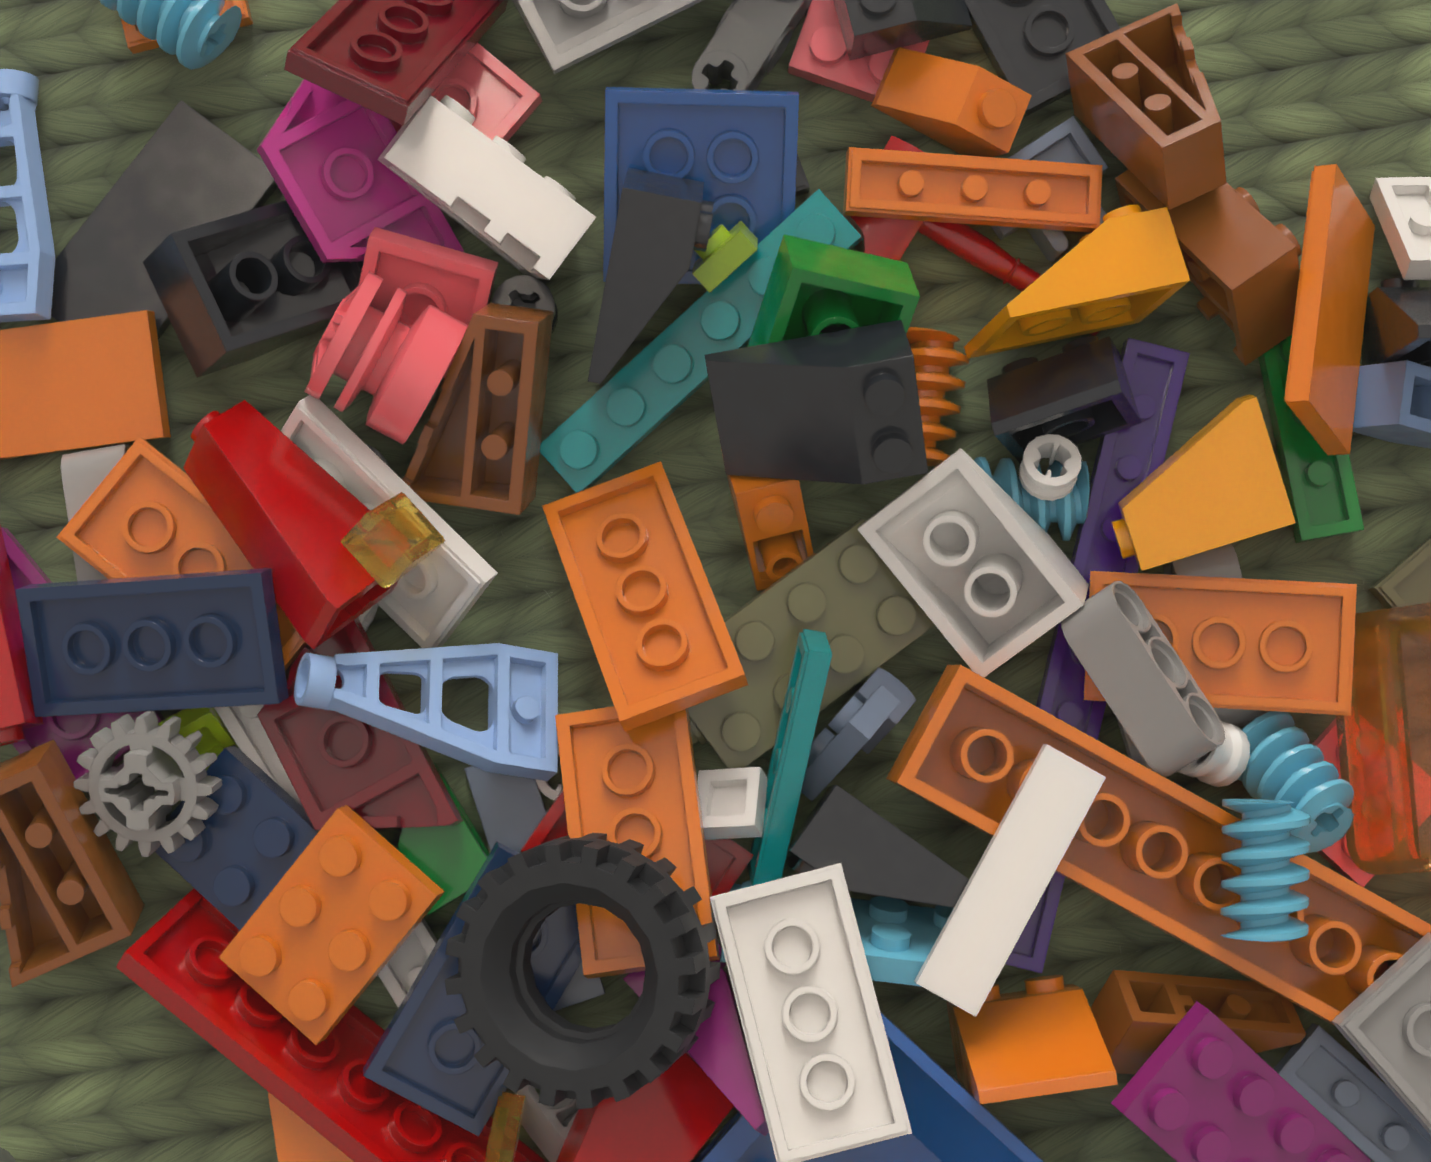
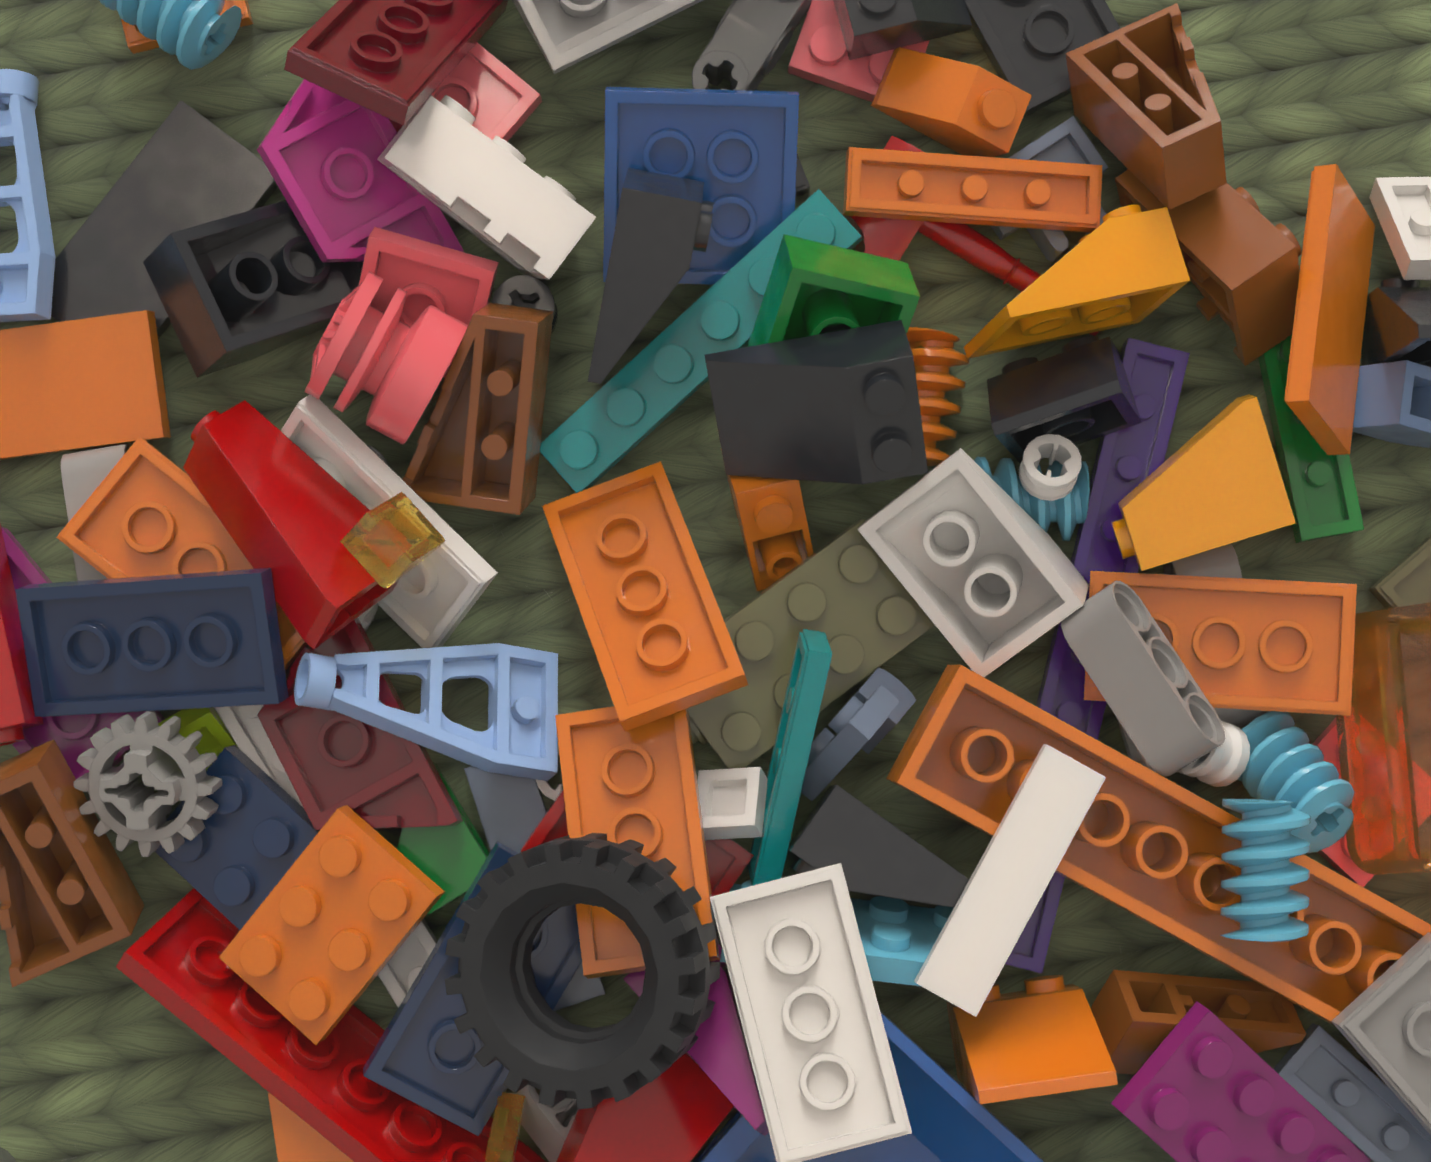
lime plate [692,221,758,293] -> none

